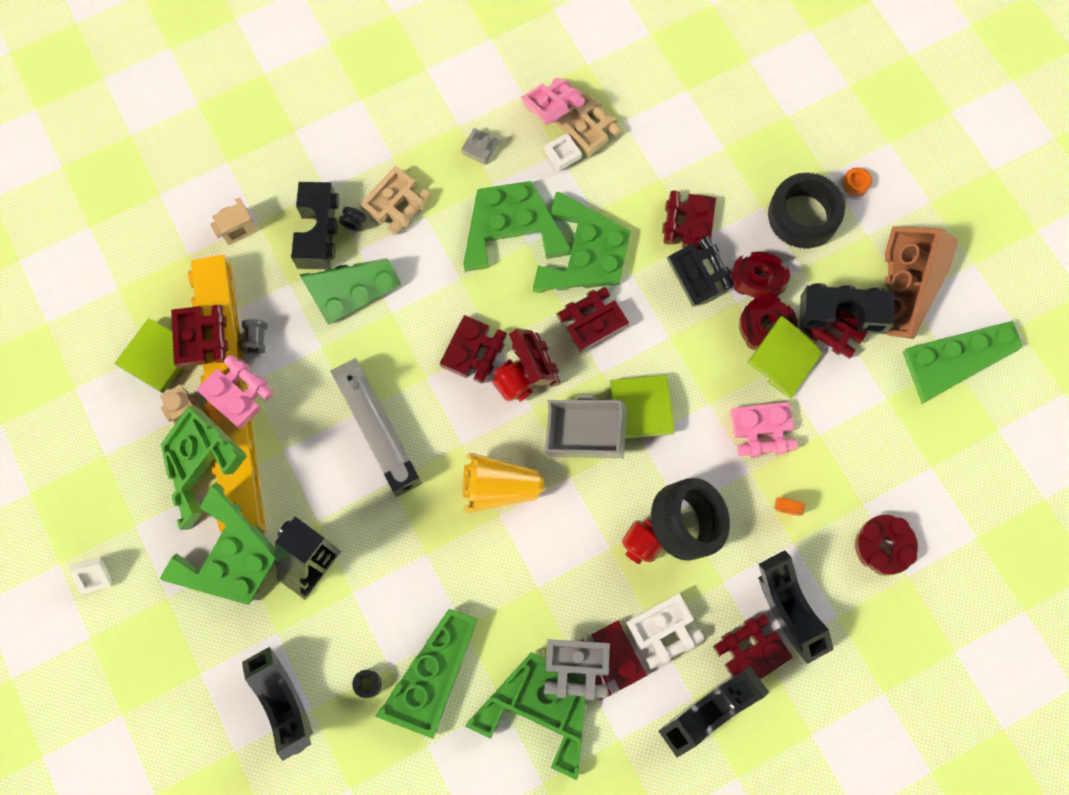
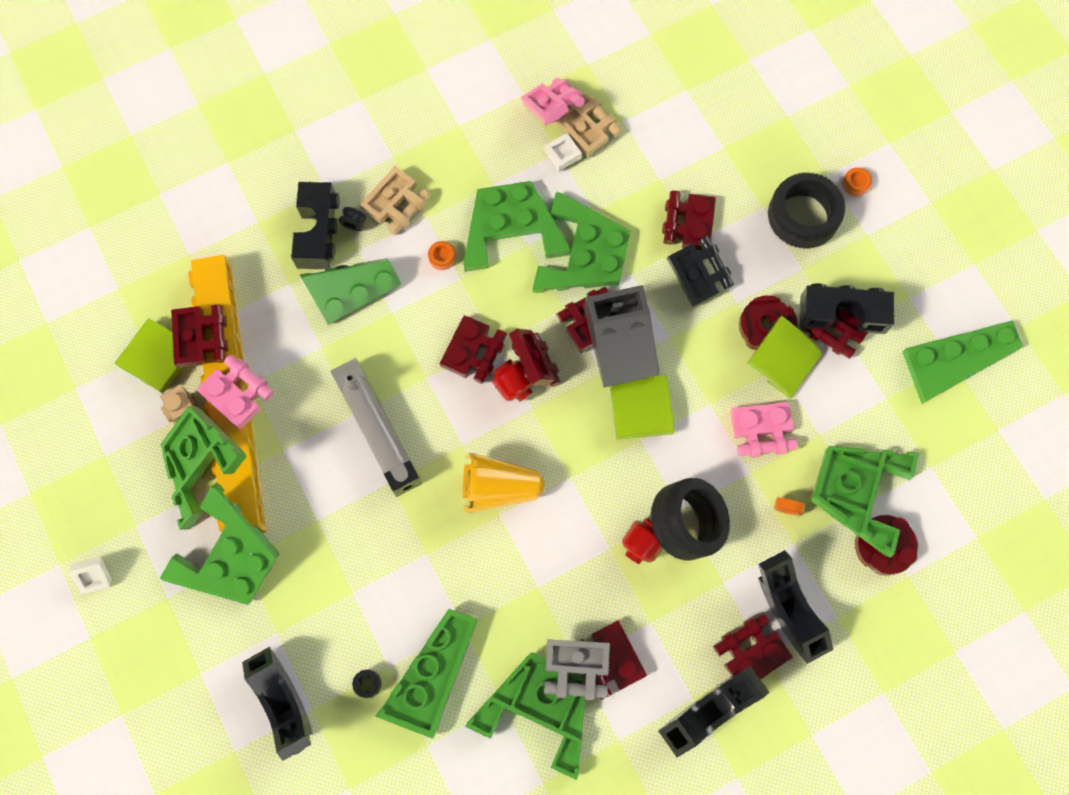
tan brick [210,197,258,245] -> none
dark grey bush [240,319,268,354] -> none
black wedge [275,516,341,600] -> none
light grey tile [461,128,498,165] -> none
light grey container [545,395,627,459] -> none
white plate [626,593,704,669] -> none
dark red plate [732,251,790,302] -> none
nougat wedge [885,226,958,339] -> none
none -> orange tile [428,241,456,270]
none -> dark grey slope [583,285,660,388]
none -> bright green wing [810,446,919,558]

